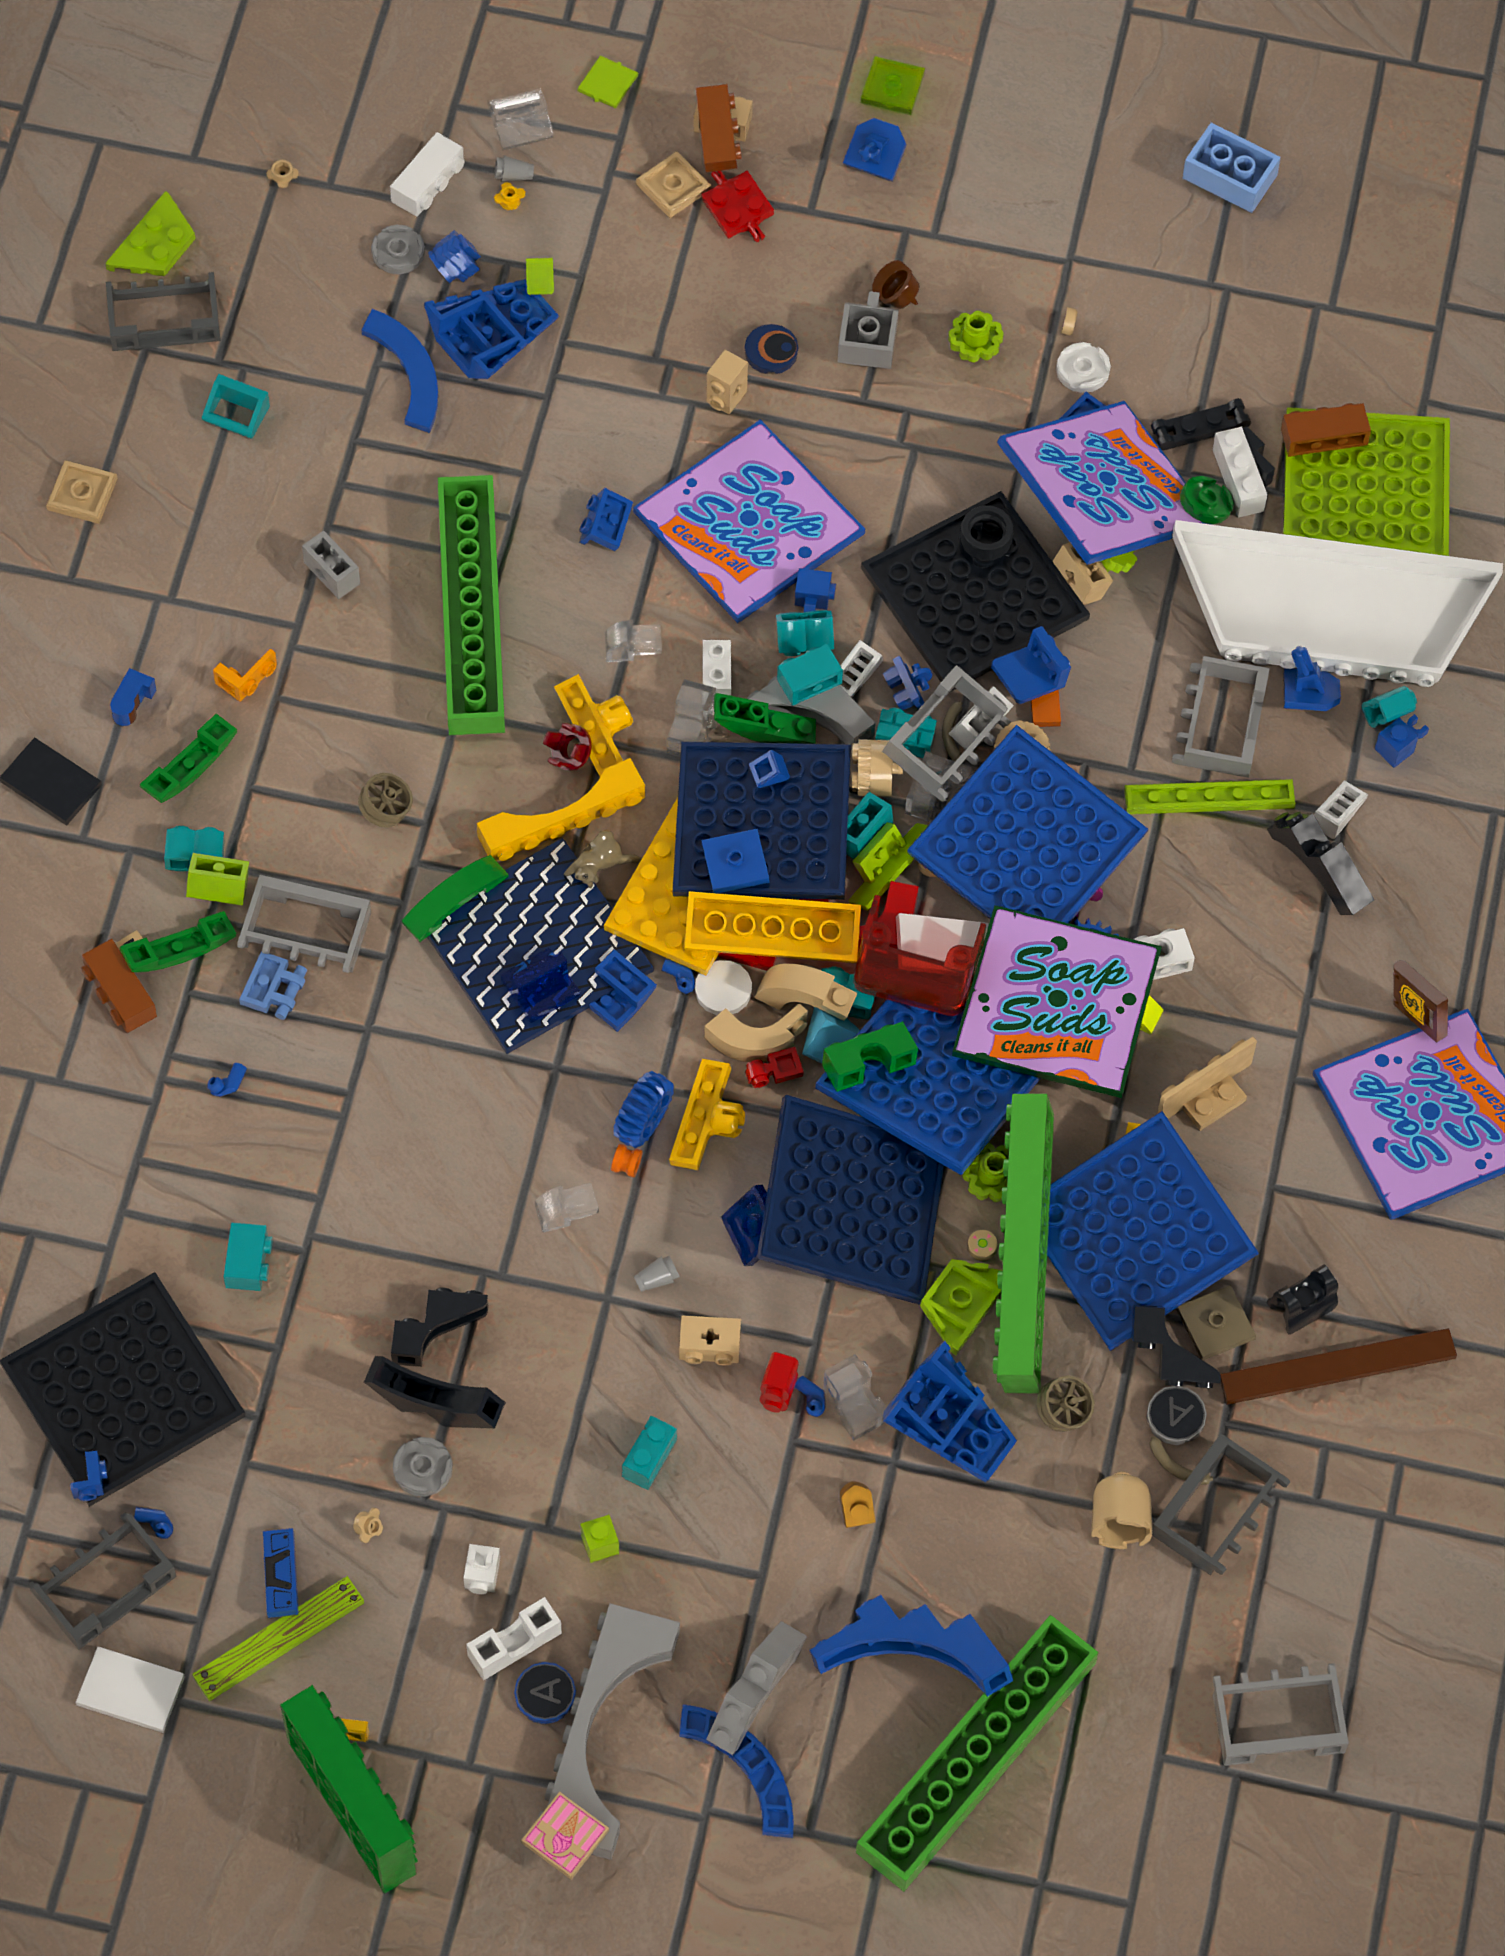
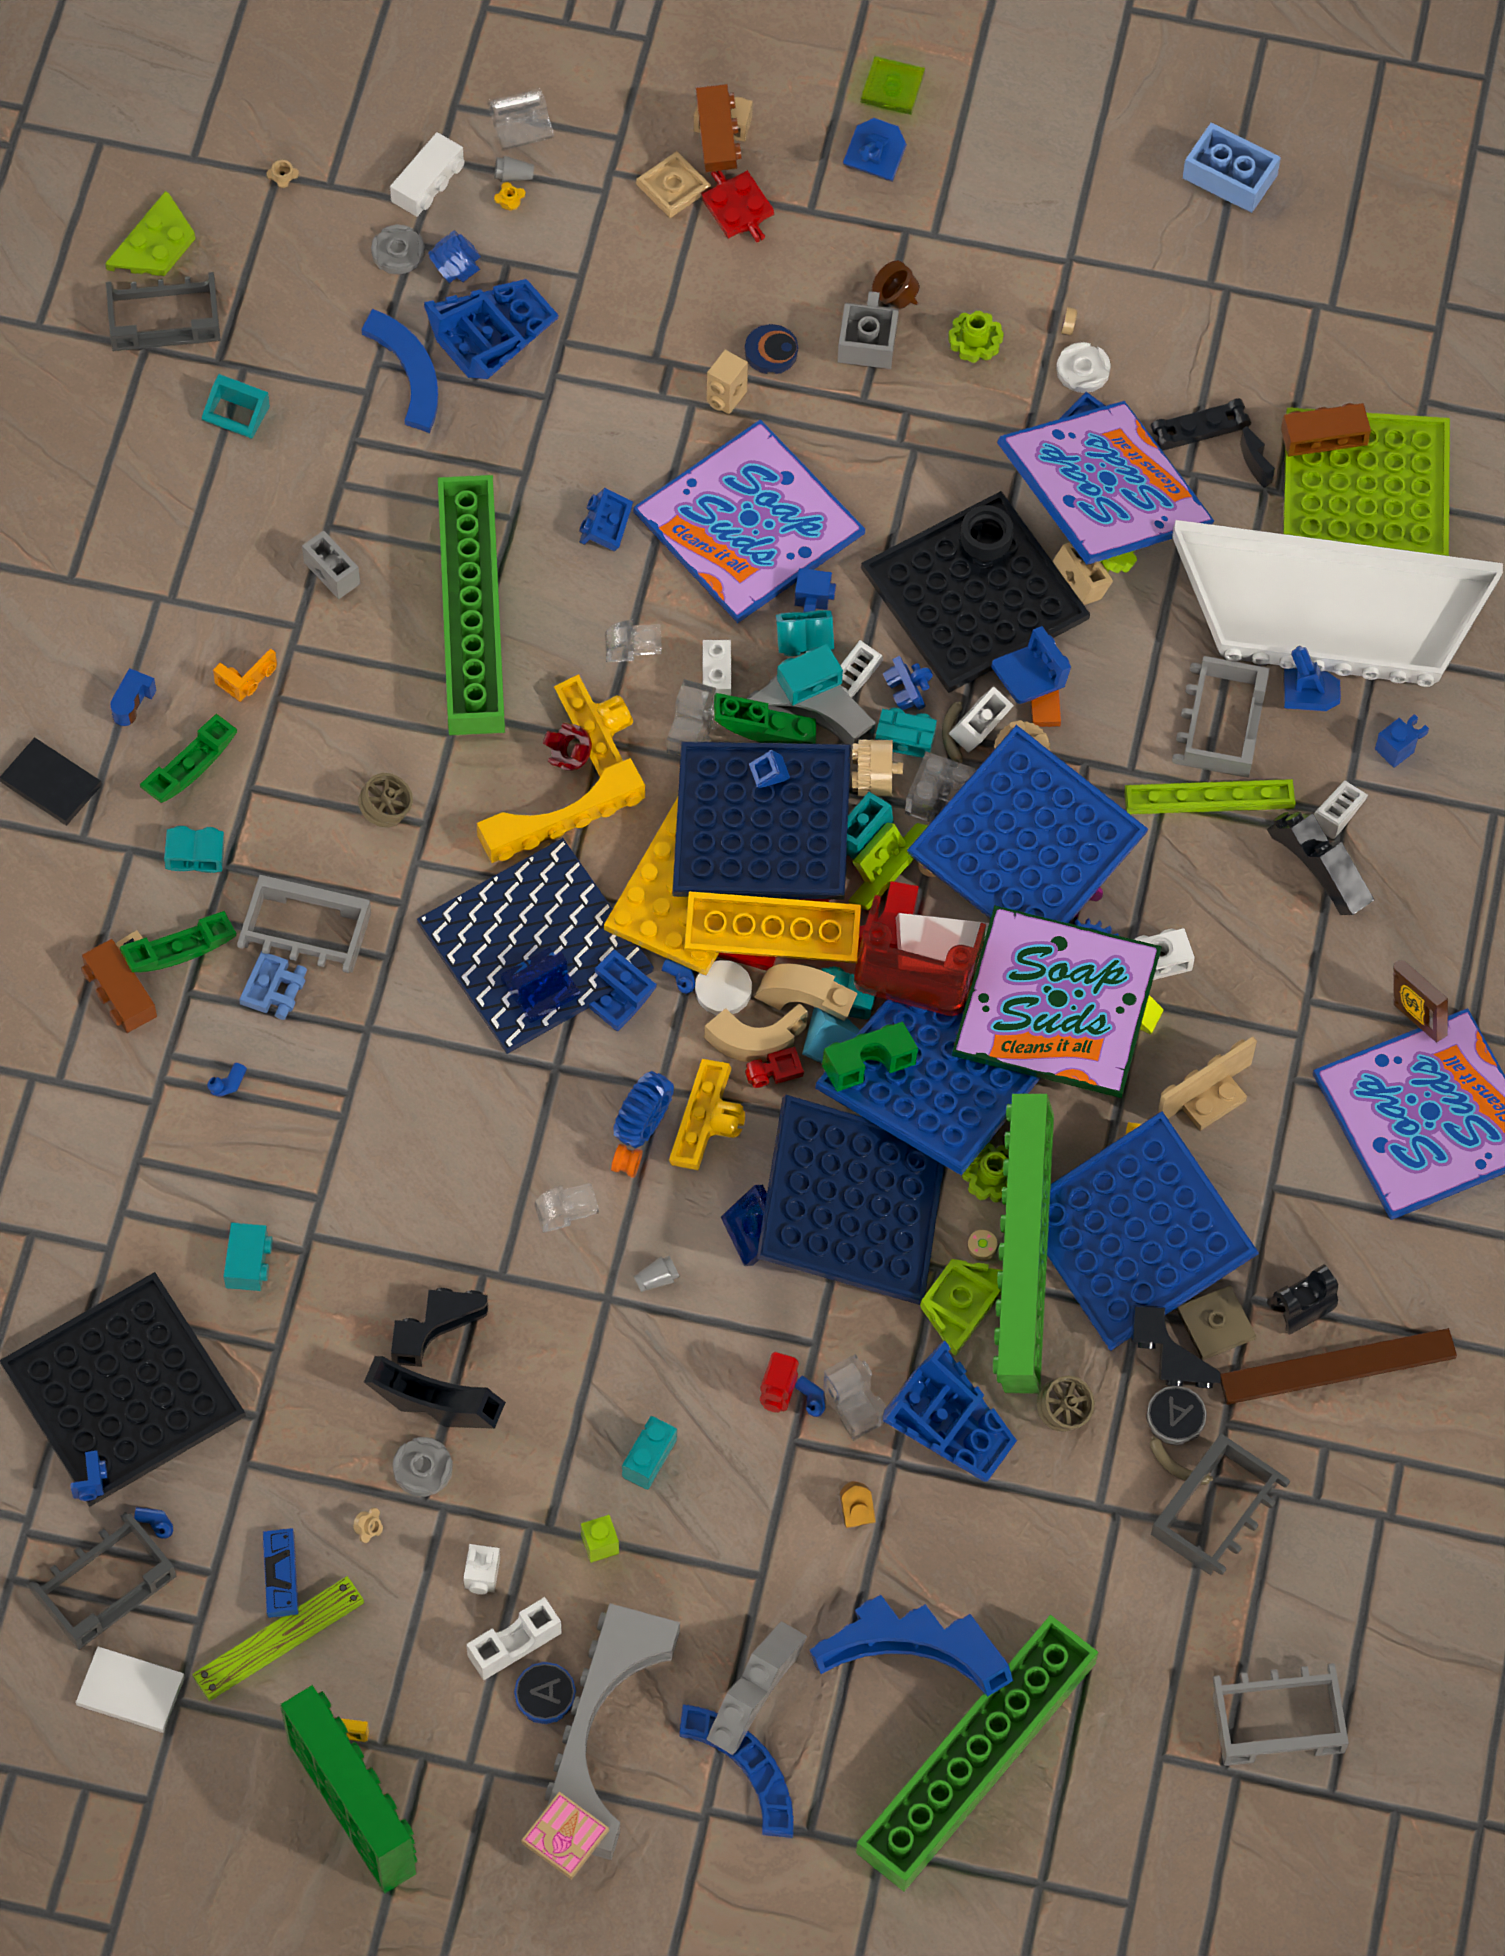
tan tile [46,460,117,524] -> none
lime brick [186,853,249,905] -> none
green slope [402,855,509,942] -> none
lime slope [526,258,554,295] -> none
dark tan animal [564,830,642,888] -> none
lime piece [578,55,638,109] -> none
tan brick [679,1316,741,1366] -> none
blue plate [701,829,770,894] -> none
light grey hinge [882,665,1011,801] -> none
tan cylinder [1091,1472,1152,1549] -> none
green tile [1180,476,1234,524] -> none
white brick [1213,427,1267,518] -> none
teal brick [1361,686,1417,728] -> none

